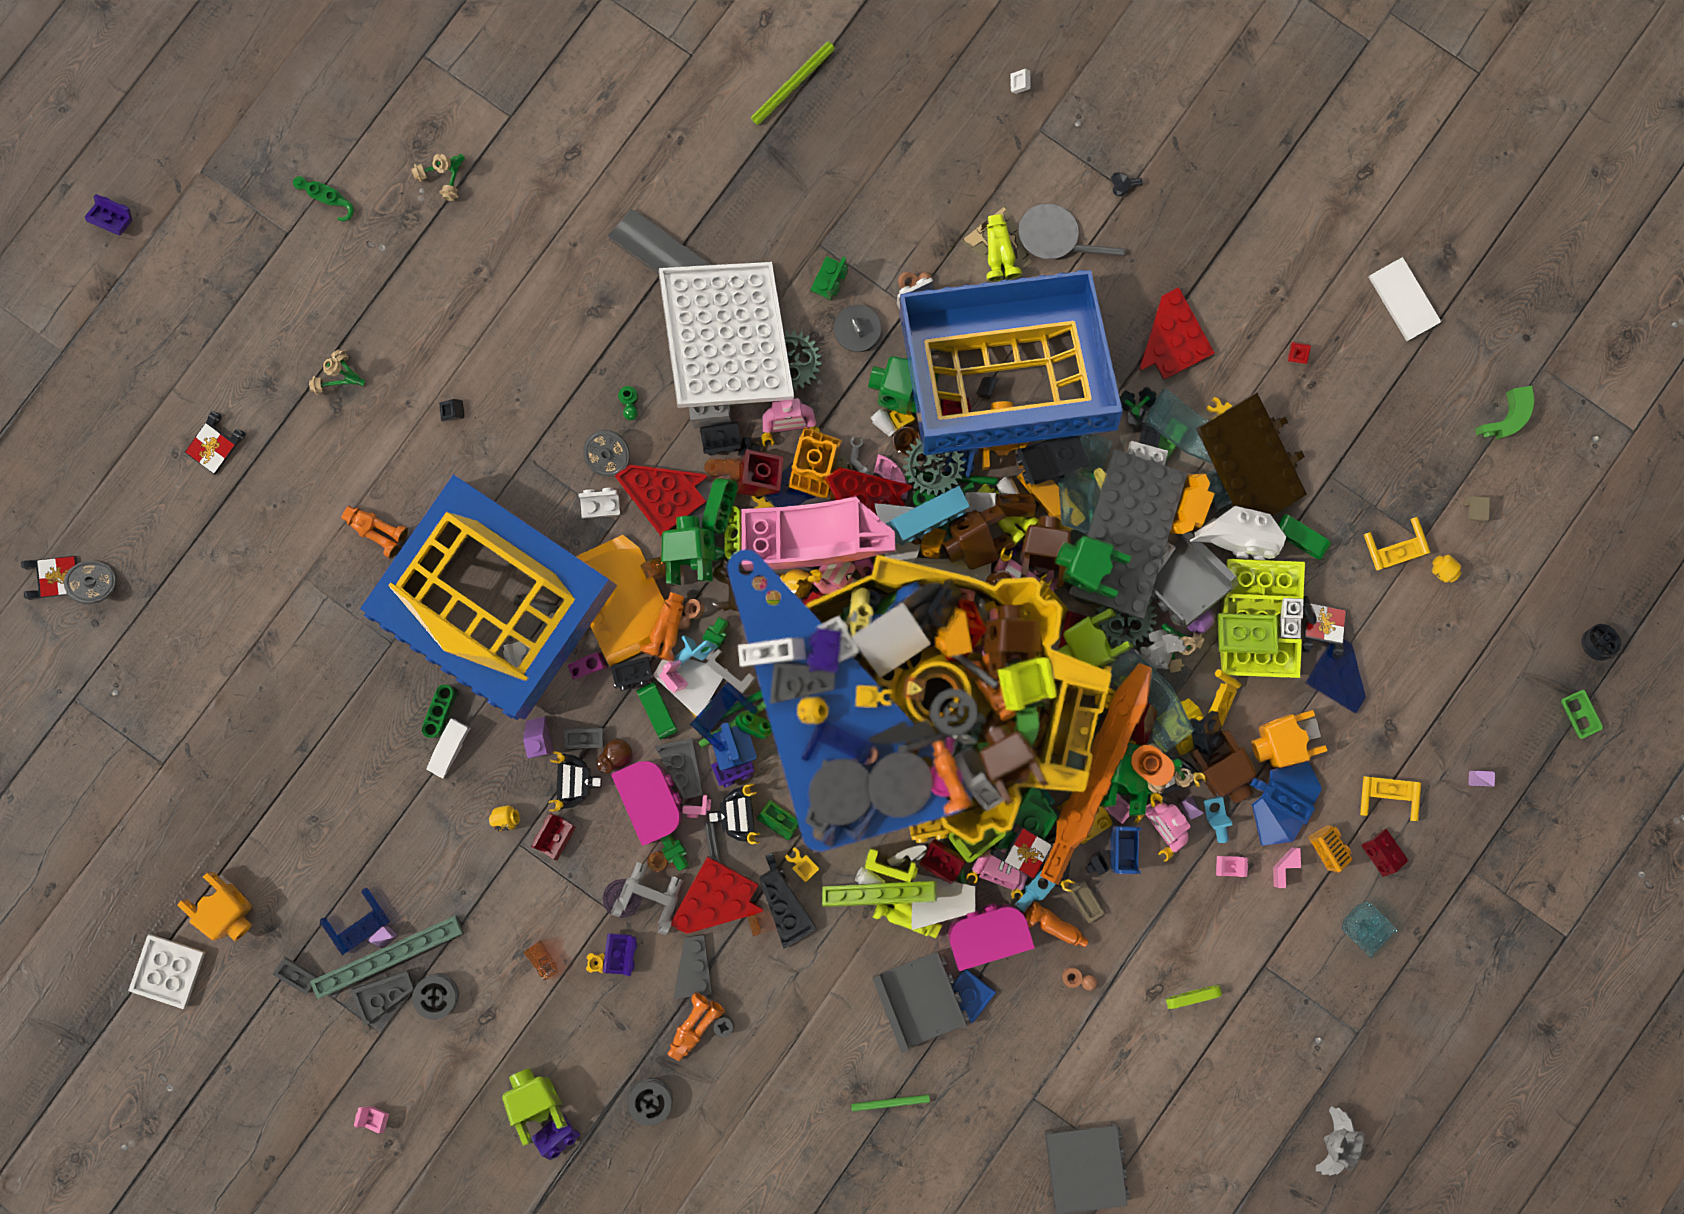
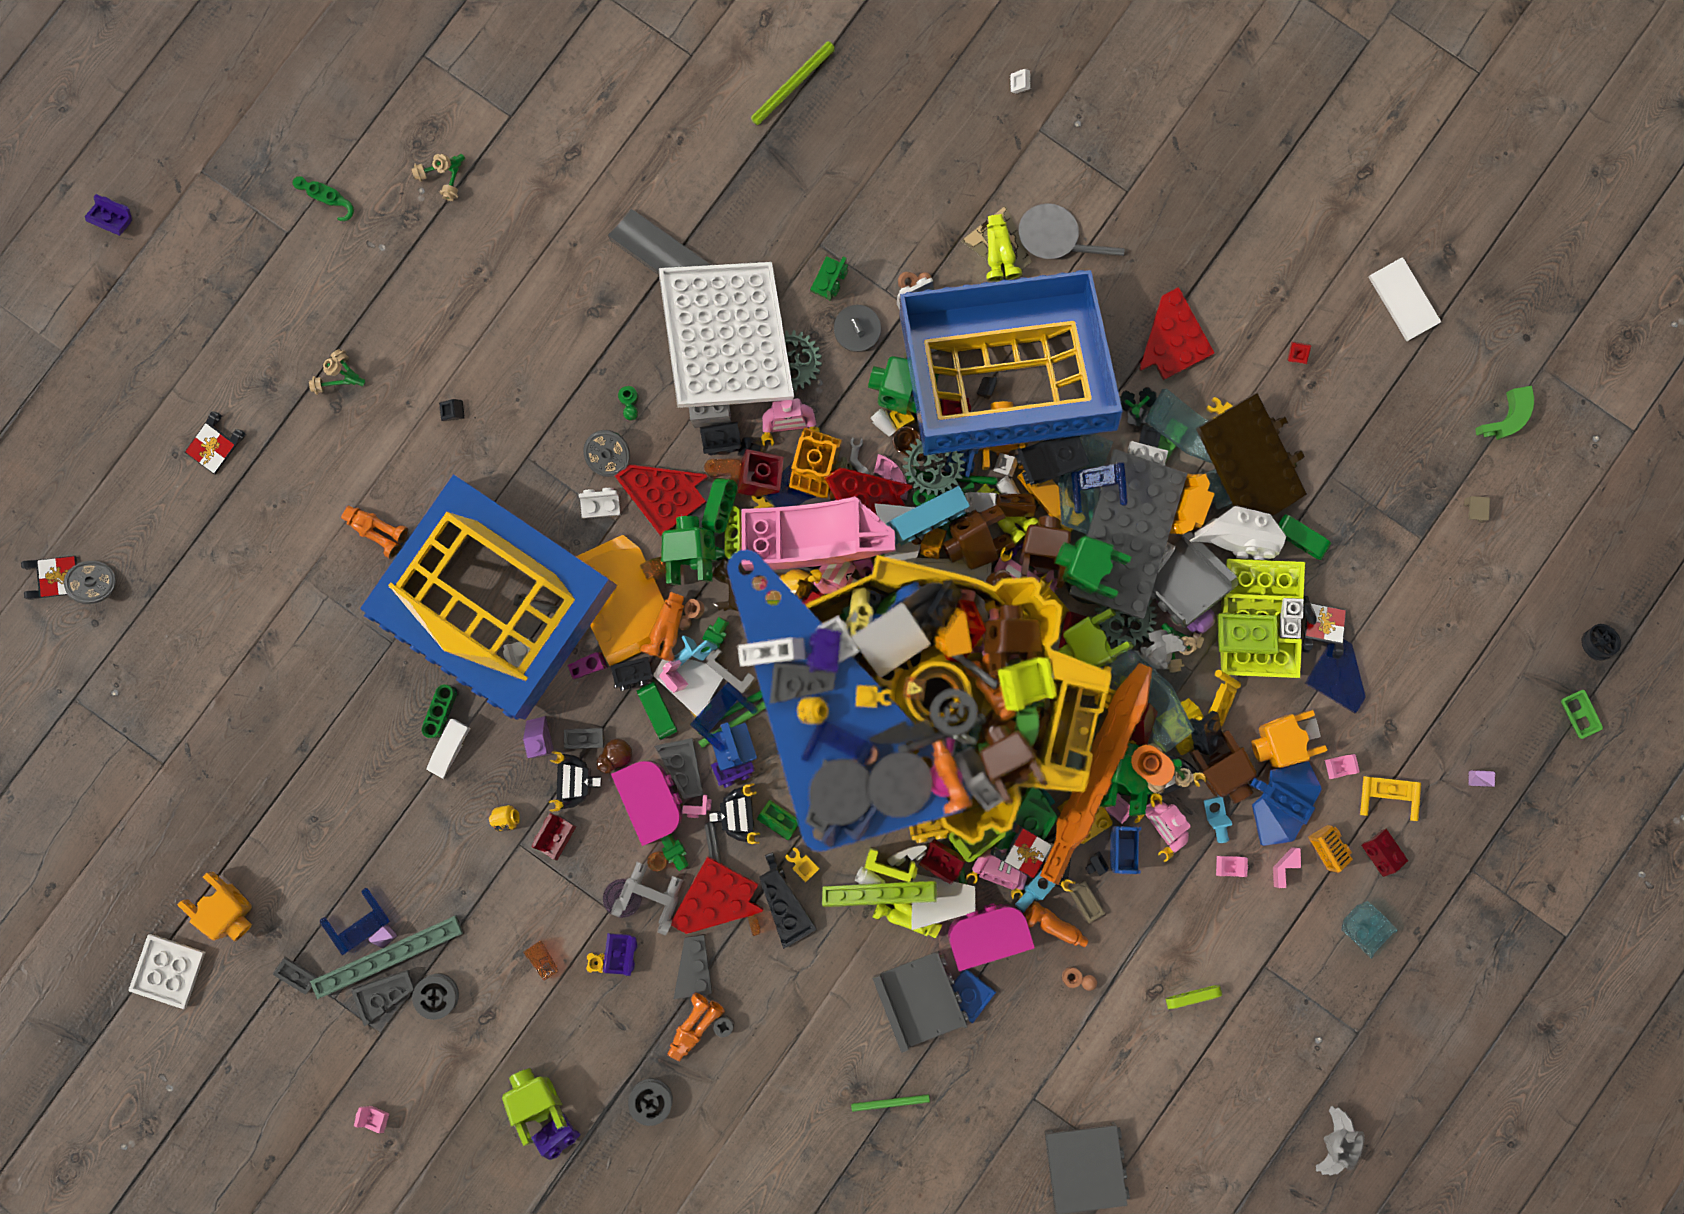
green plate [735,711,772,739] -> none
black rock [1111,172,1143,196] -> none
lavender slope [1179,796,1203,820] -> none
yellow plate [1364,517,1431,571] -> none
yellow head [1432,554,1462,583] -> none
none -> white plate [993,453,1018,477]
none -> clear blue plate [1071,462,1128,514]
none -> bright pink bracket [1325,754,1360,779]

